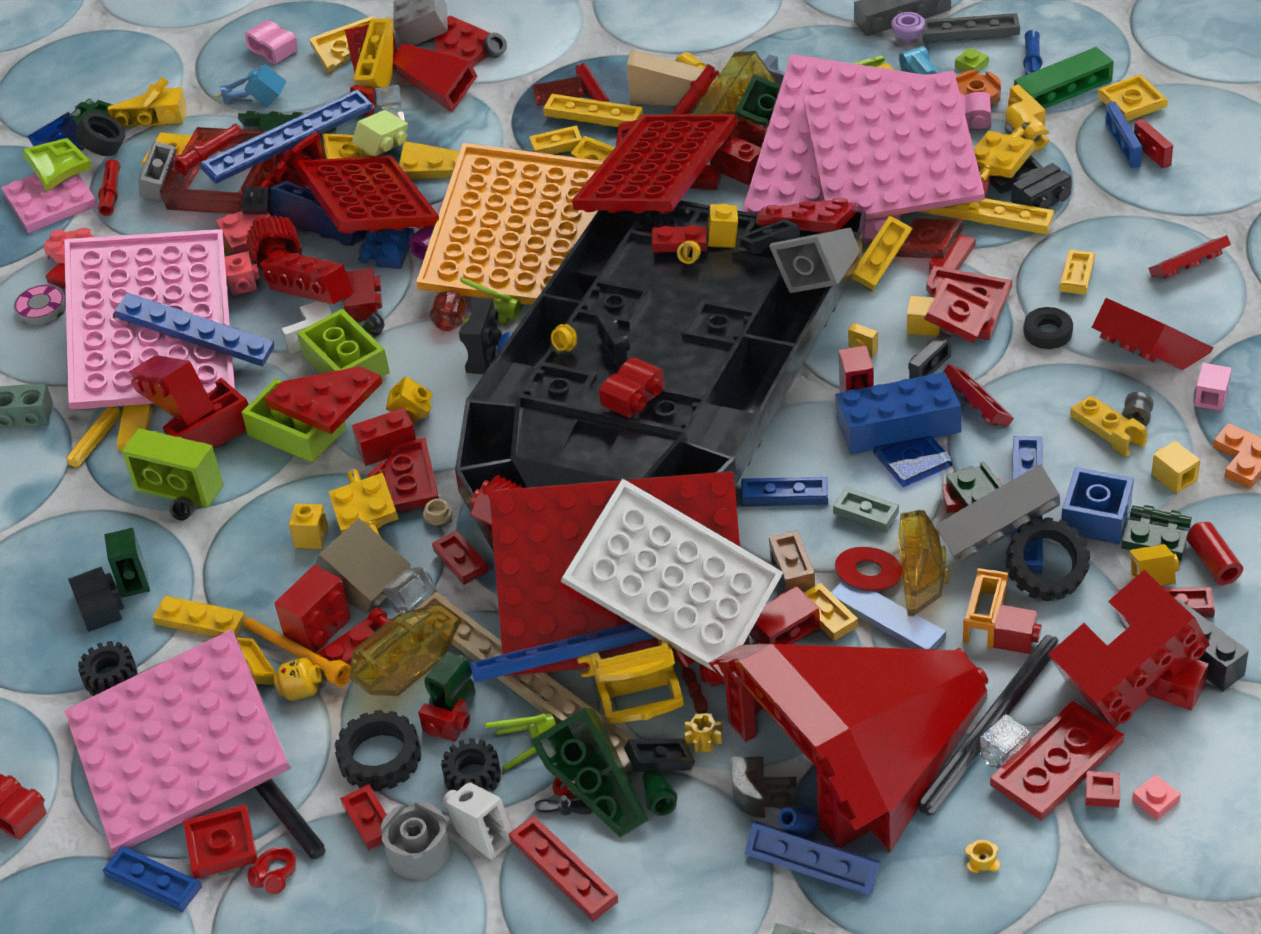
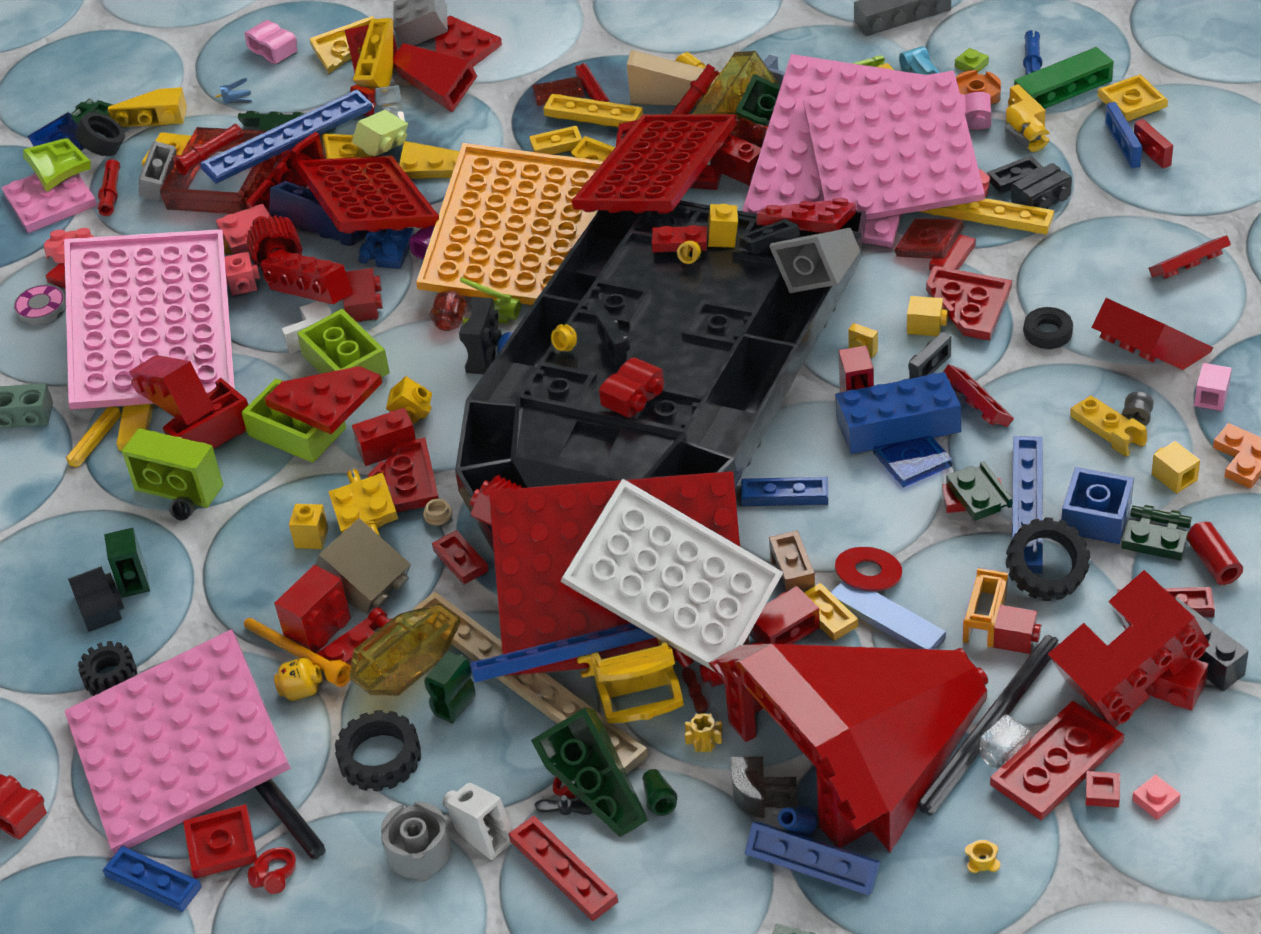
plate [115,292,274,367] -> none
yellow bar [141,77,169,108] -> none
yellow plate [152,595,247,637] -> none
yellow tile [237,637,276,685] -> none
black tile [241,187,270,214] -> none
dark azure brick [244,63,286,107] -> none
red plate [340,784,387,851] -> none
black hinge [362,312,385,335] -> none
clear brick [382,567,437,613] -> none
red bracket [418,699,471,742] -> none
black tyre [441,738,501,792] -> none
black tile [482,33,507,58] -> none
lime plant [484,713,556,771] -> none
black plate [624,738,695,772] -> none
sand green plate [833,487,899,532] -> none
yellow plate [851,215,912,291] -> none
lavender brick [891,12,925,44] -> none
clear yellow wedge [898,510,949,616] -> none
dark grey plate [922,13,1020,42] -> none
plate [924,277,995,343] -> none
light grey wedge [935,464,1060,561] -> none
yellow plate [974,126,1035,184] -> none
yellow plate [1059,250,1095,295] -> none
yellow brick [1129,544,1179,586] -> none

